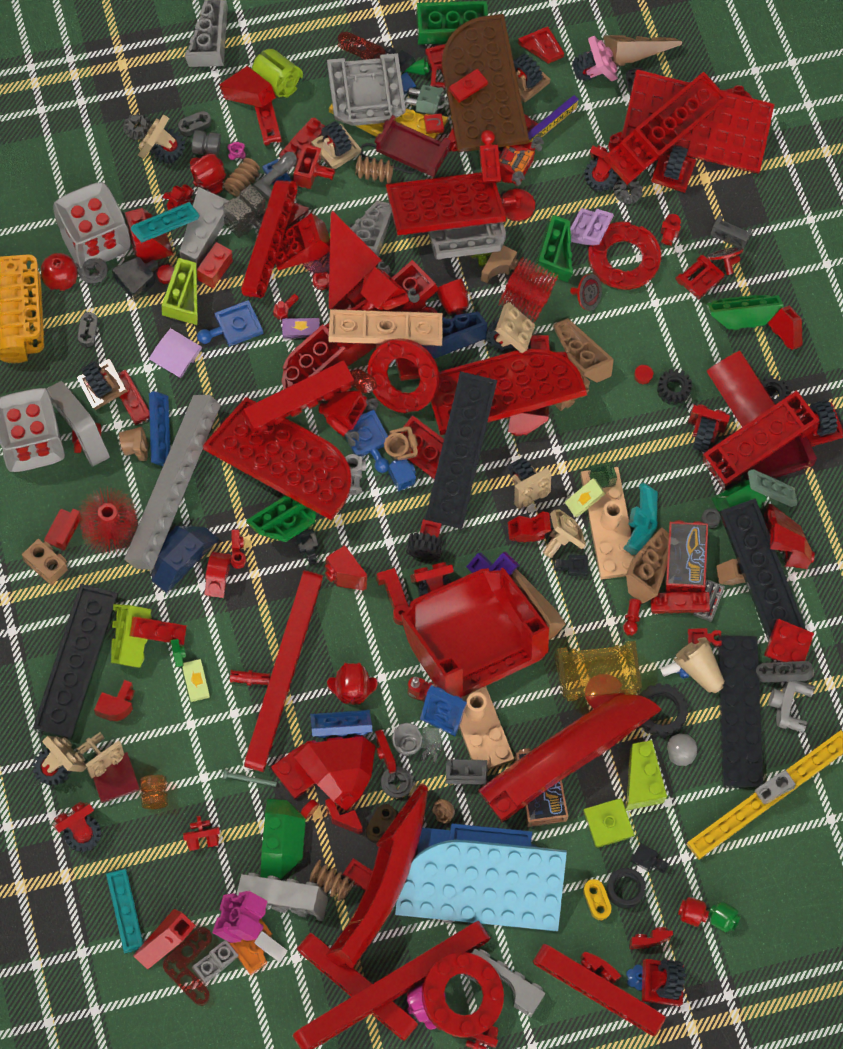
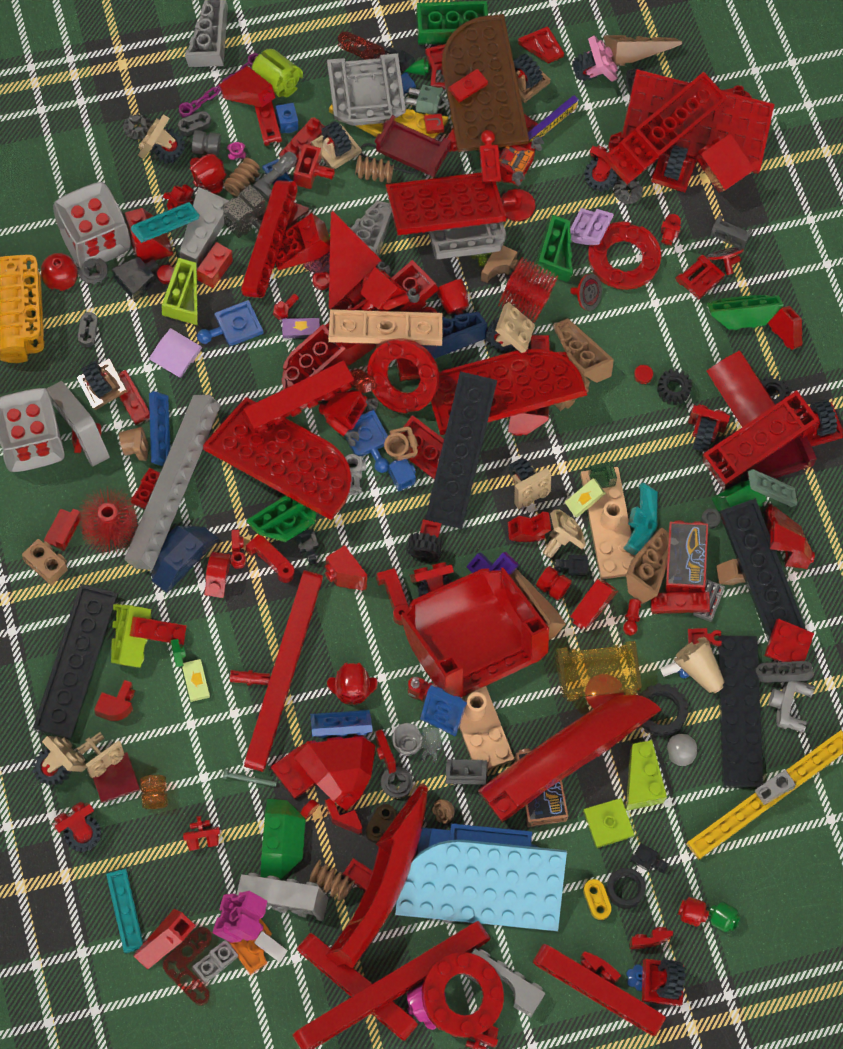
none -> red slope [131,468,160,509]
none -> magenta piece [179,53,259,118]
none -> red leg [246,534,294,583]
none -> blue brick [276,103,298,133]
none -> red wheel [536,566,572,601]
none -> red slope [570,579,618,629]
none -> red container [695,133,760,193]

